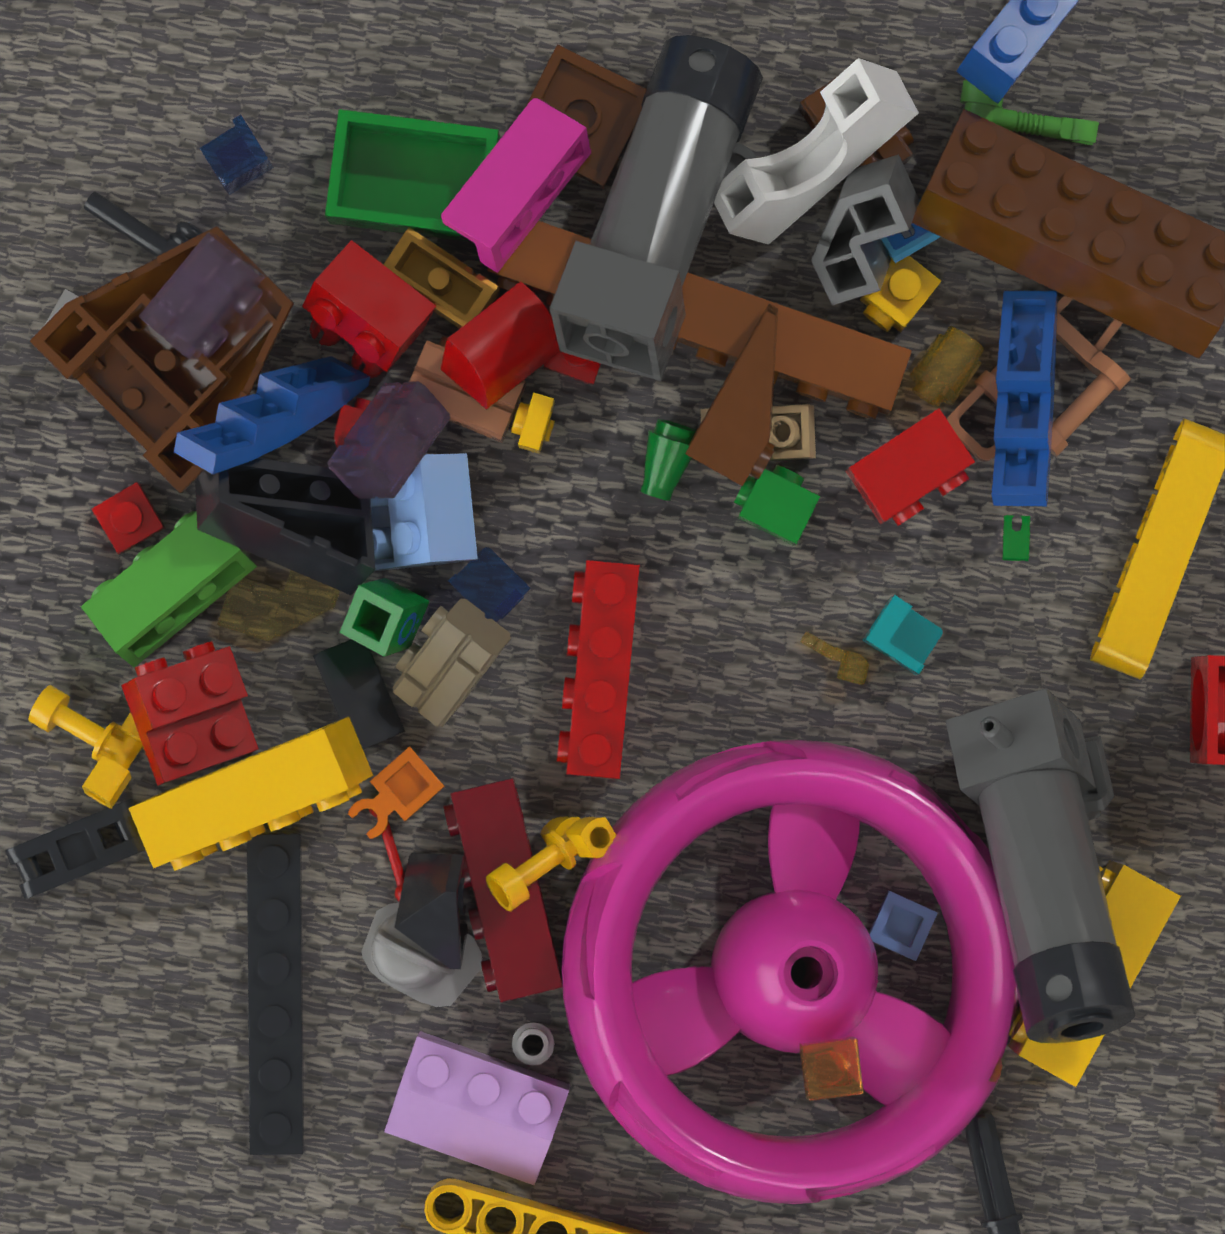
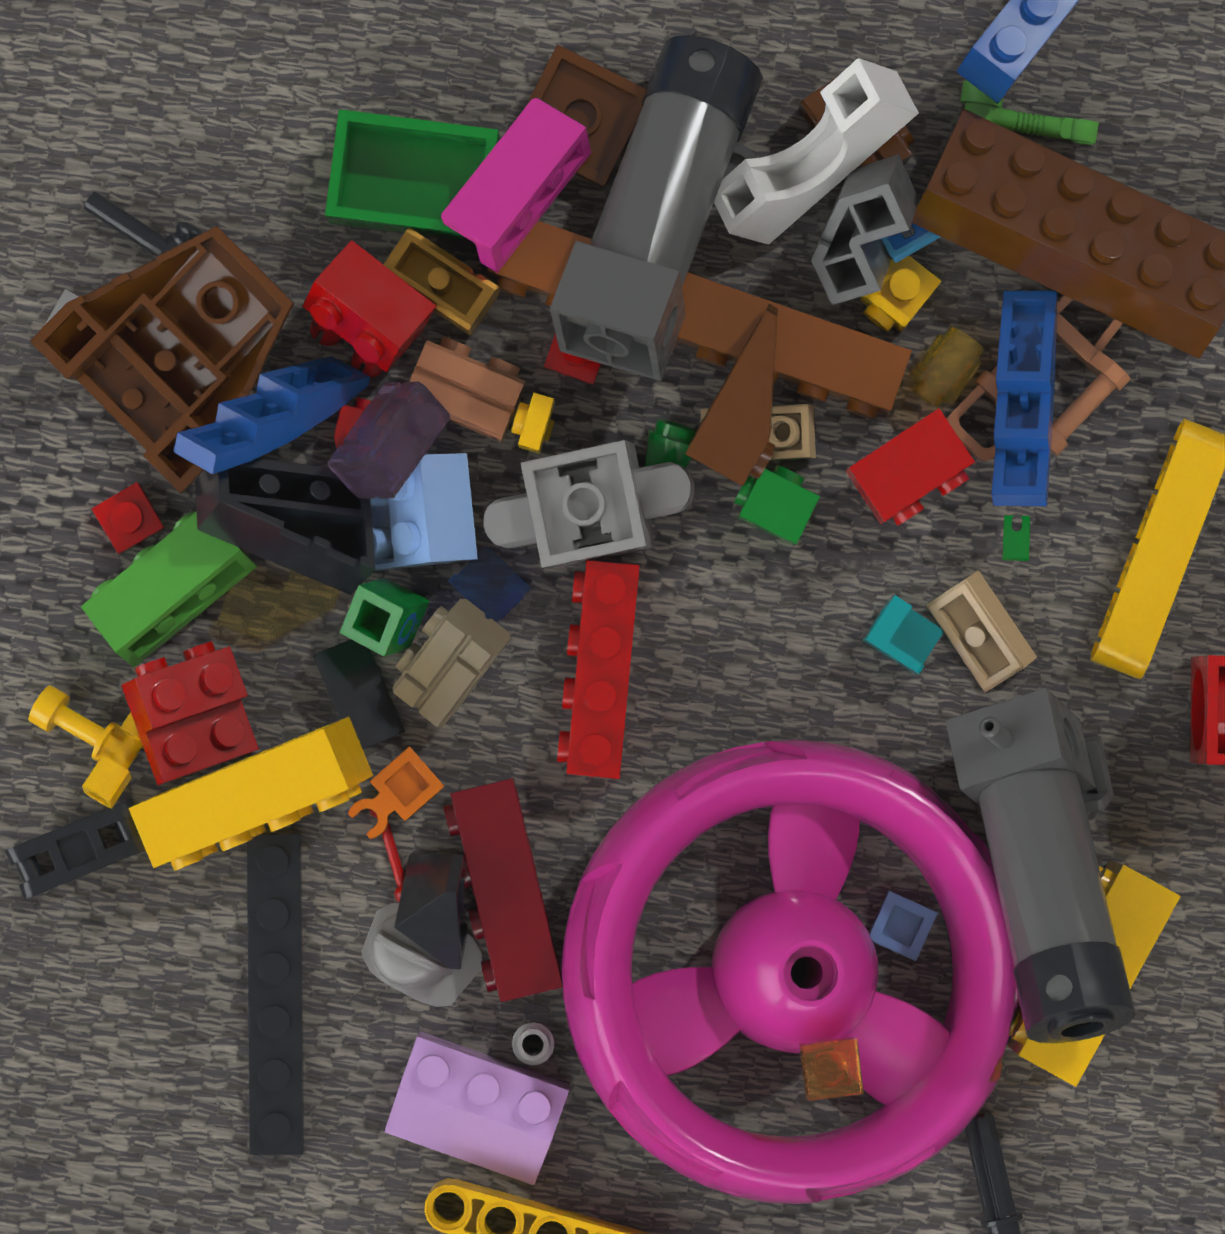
clear purple brick [139,232,265,359] -> none
clear blue panel [200,114,274,195] -> none
red brick [440,281,559,410] -> none
yellow bar [486,817,616,911] -> none
clear yellow hand [800,631,869,685] -> none
none -> light grey brick [483,440,695,569]
none -> tan slope [926,570,1037,693]

